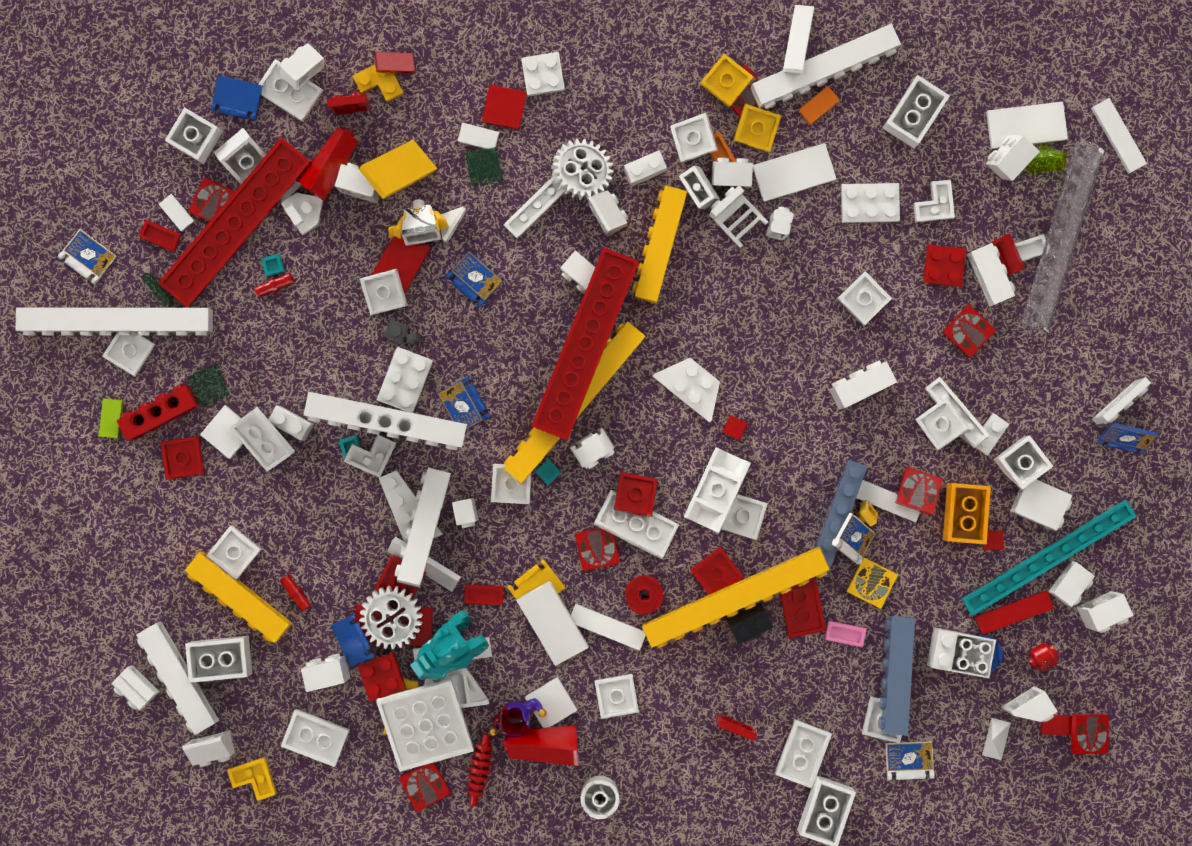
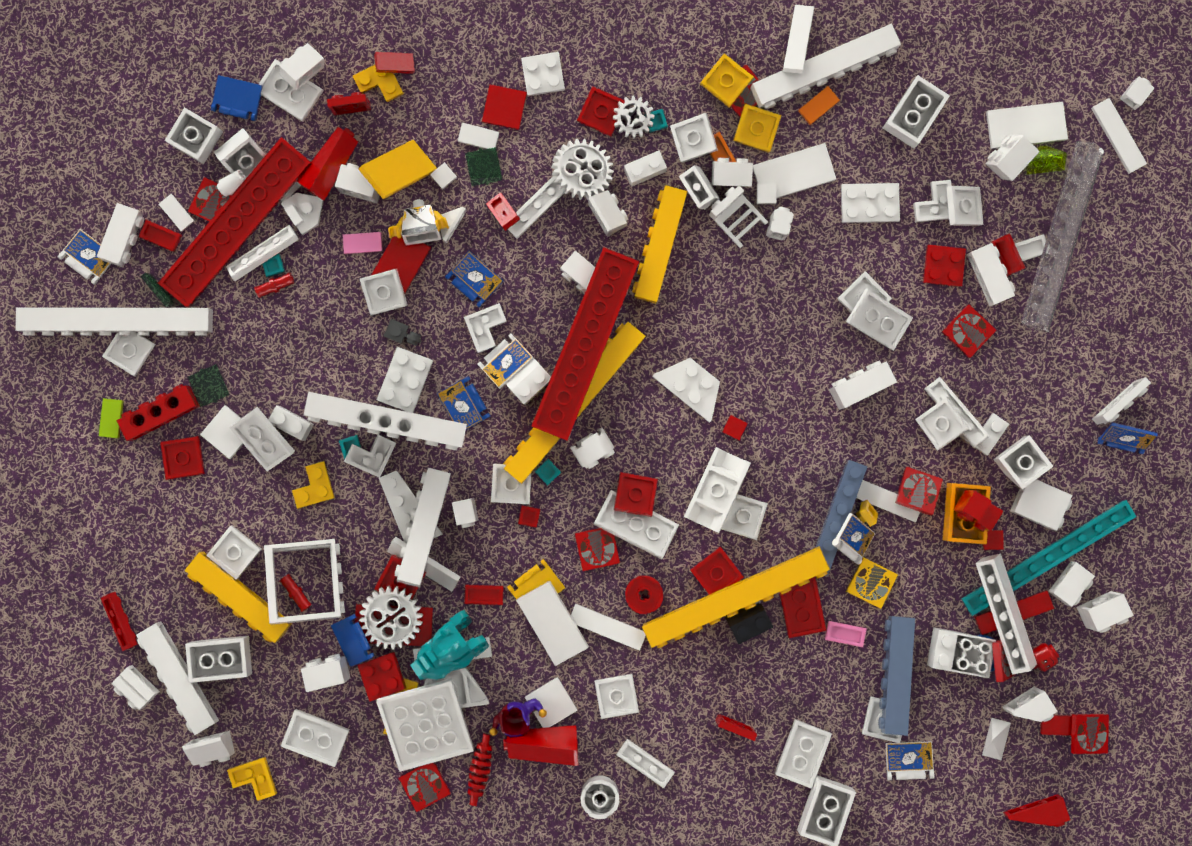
none -> white brick [97,203,144,268]
none -> red plate [100,592,138,651]
none -> white cone [217,170,246,197]
none -> white tile [226,225,299,281]
none -> white window [264,539,345,625]
none -> yellow plate [292,461,335,509]
none -> bright pink tile [343,232,383,254]
none -> white tile [430,162,457,190]
none -> white plate [464,303,507,353]
none -> piece [477,333,533,389]
none -> plate [486,192,520,231]
none -> white slope [506,358,551,405]
none -> red tile [518,505,541,528]
none -> red tile [577,86,624,137]
none -> white gear [613,96,654,139]
none -> white tile [616,739,675,788]
none -> teal tile [644,109,668,133]
none -> white tile [757,184,776,204]
none -> white tile [846,289,913,351]
none -> white plate [946,186,984,226]
none -> red brick [953,490,1003,532]
none -> white brick [976,553,1037,675]
none -> red tile [992,639,1016,682]
none -> red slope [1003,794,1070,827]
none -> white brick [1120,76,1154,110]

